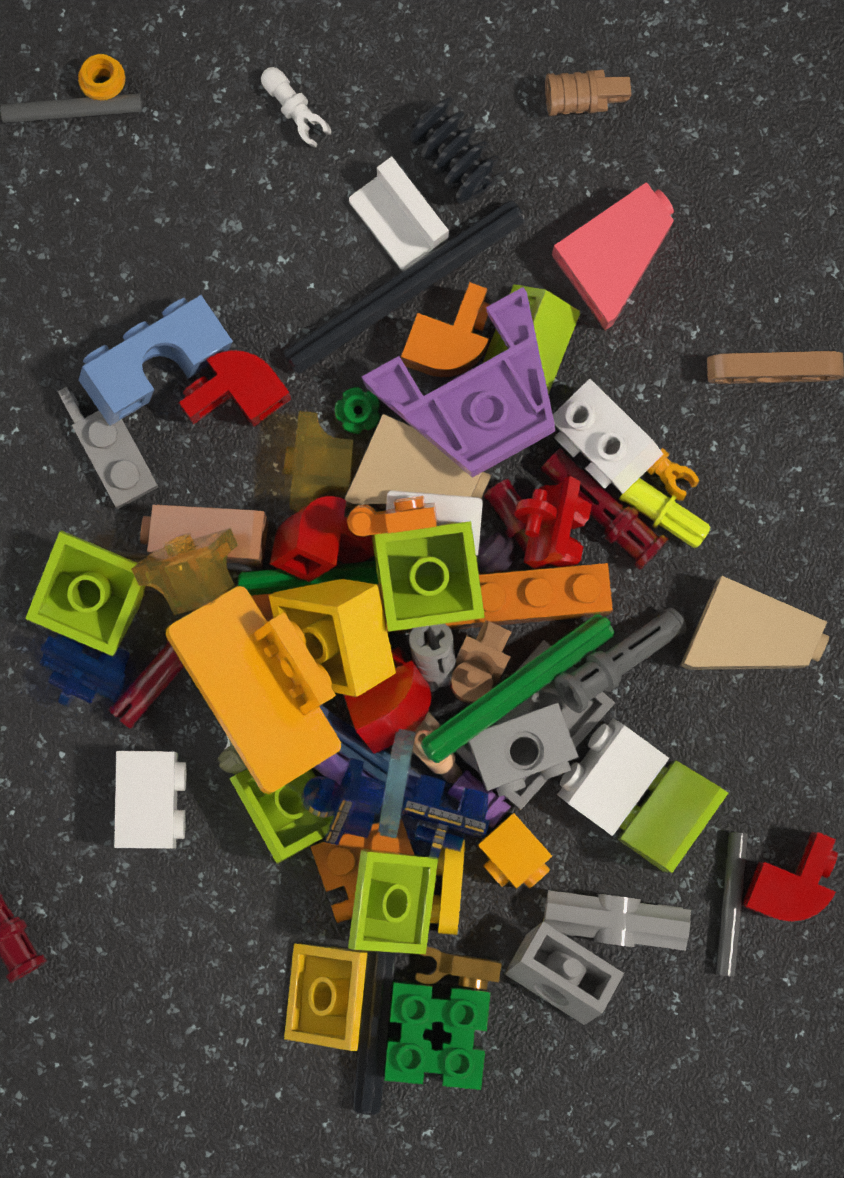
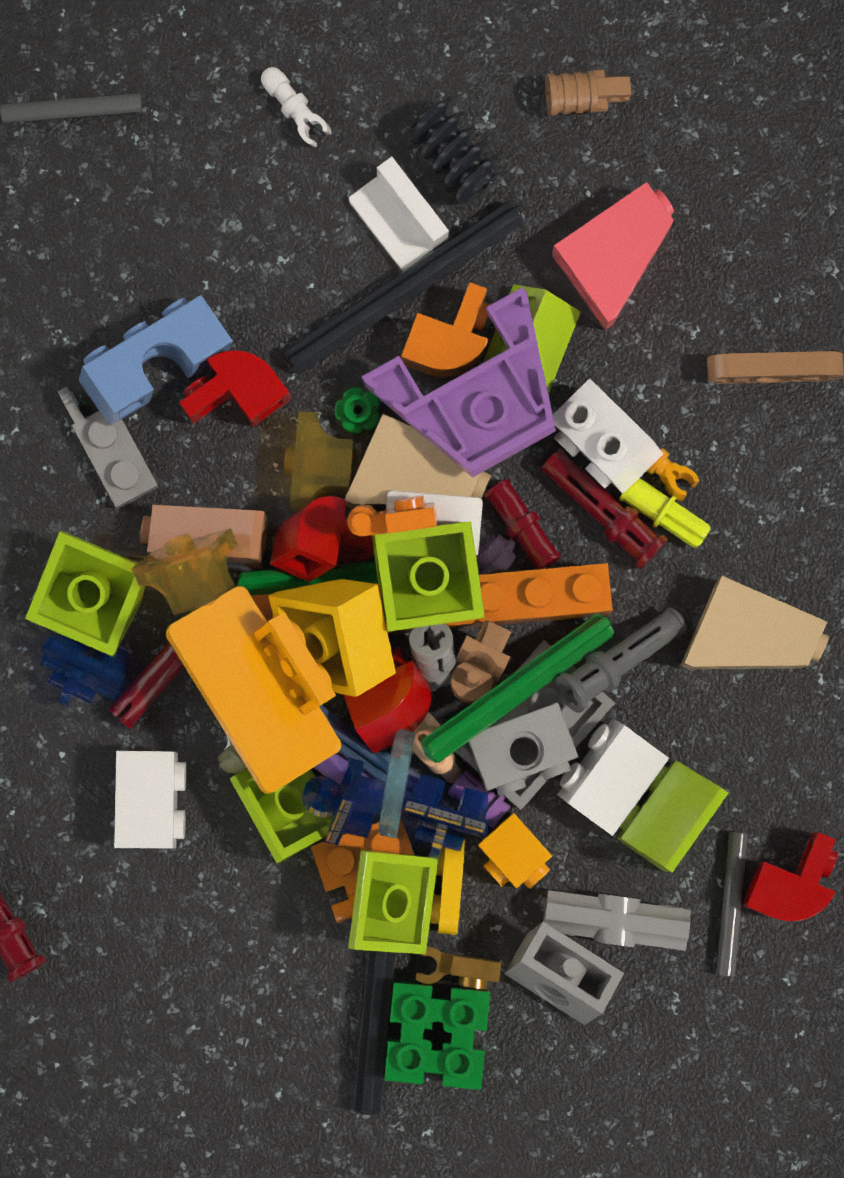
light orange plate [78,54,125,100] -> none
yellow slope [284,943,368,1051] -> none
red hips [515,476,592,568] -> none

